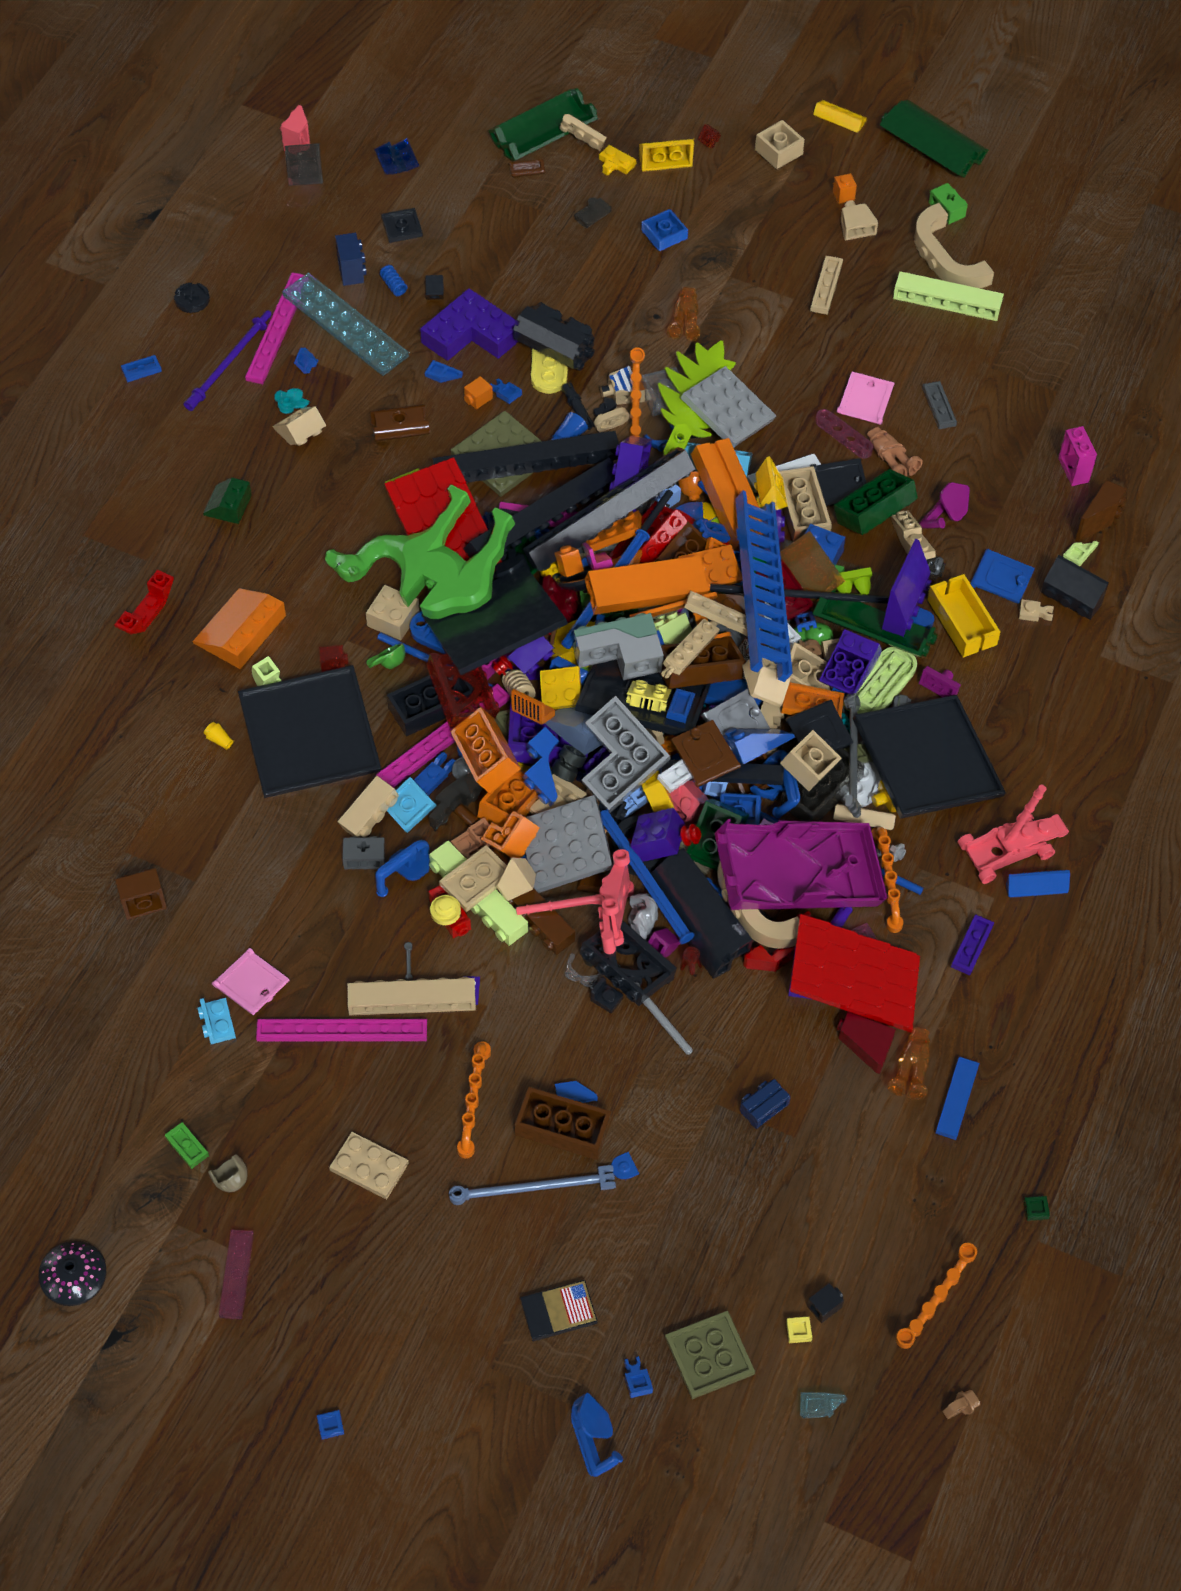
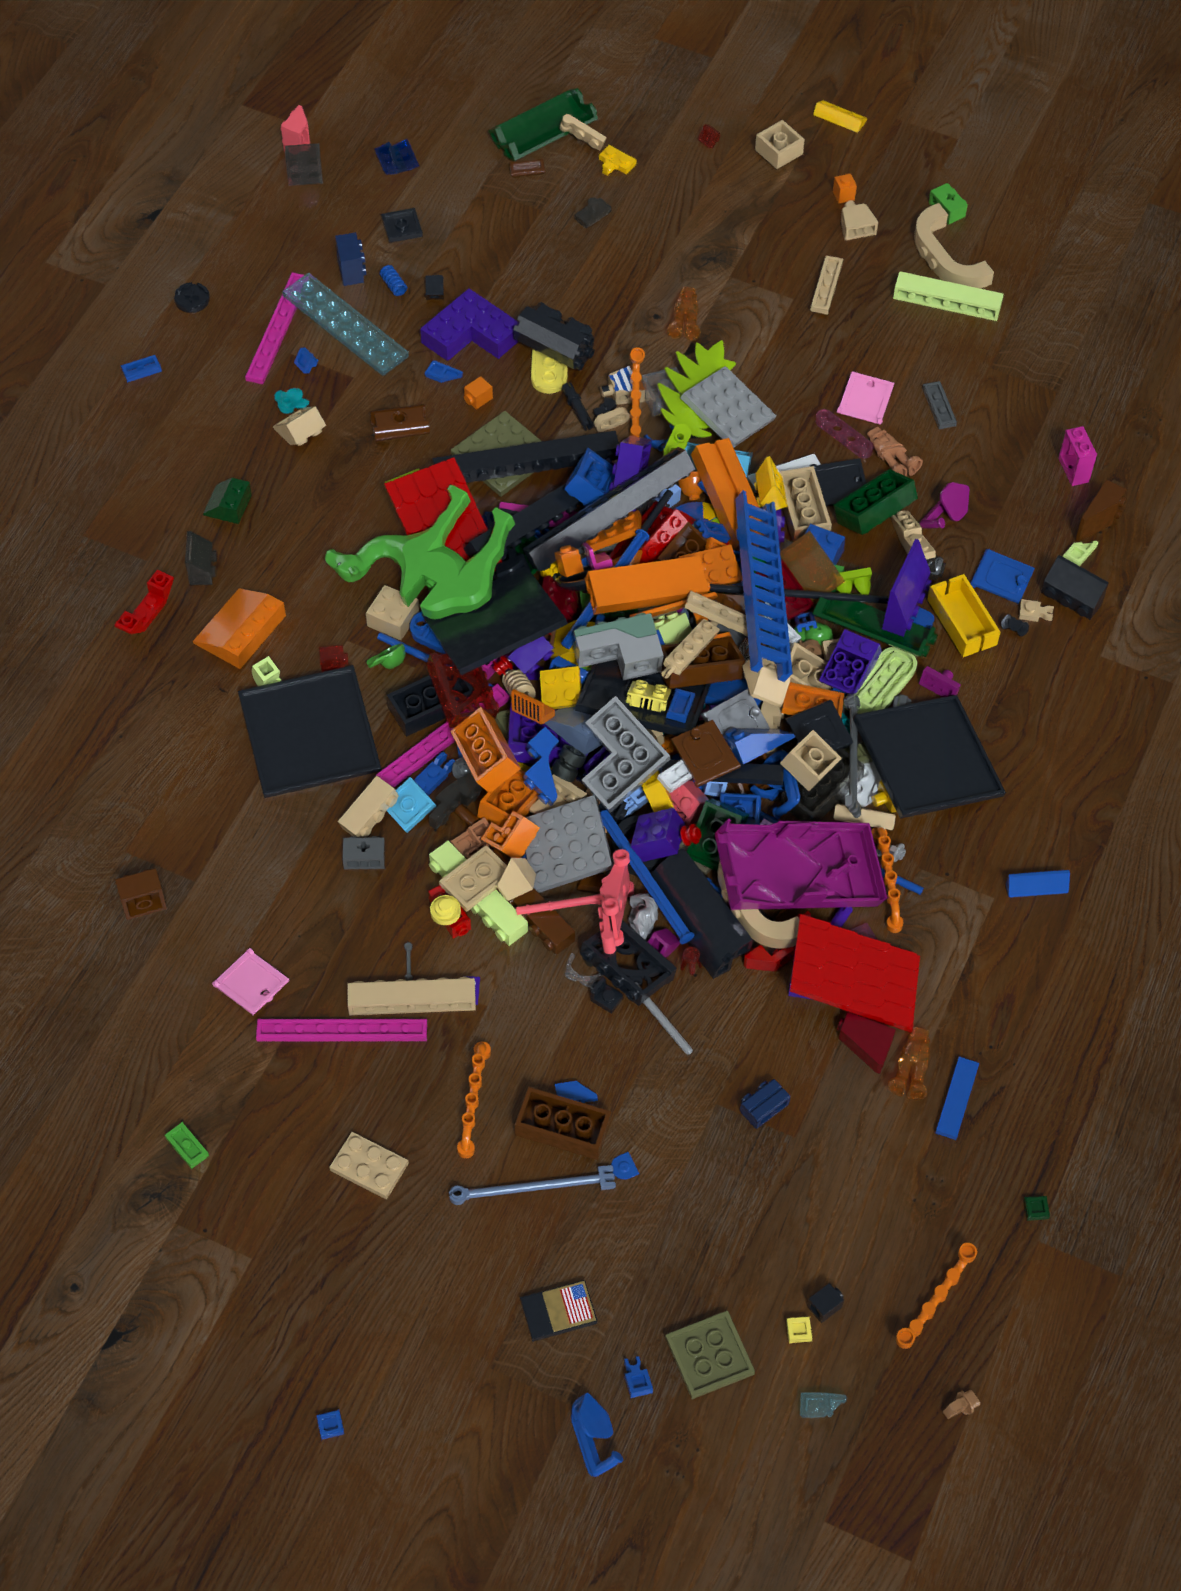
black dish [38,1241,107,1306] -> none
dark purple bar [184,310,272,411] -> none
medium azure bracket [197,998,236,1044] -> none
yellow cone [204,722,234,750] -> none
dark tan hair [208,1154,247,1192] -> none
clear pink plate [219,1230,254,1319] -> none
blue piece [375,840,430,897] -> none
blue plate [490,378,522,404] -> none
blue plant [552,412,588,440] -> none
yellow slope [639,139,694,171] -> none
blue brick [641,209,688,251] -> none
dark green cylinder [880,100,989,178] -> none
dark purple plate [951,914,994,975] -> none
coral piece [958,785,1069,884] -> none
none -> clear smoke slope [185,531,218,585]
none -> blue slope [564,448,615,507]
none -> black piece [1001,614,1029,637]

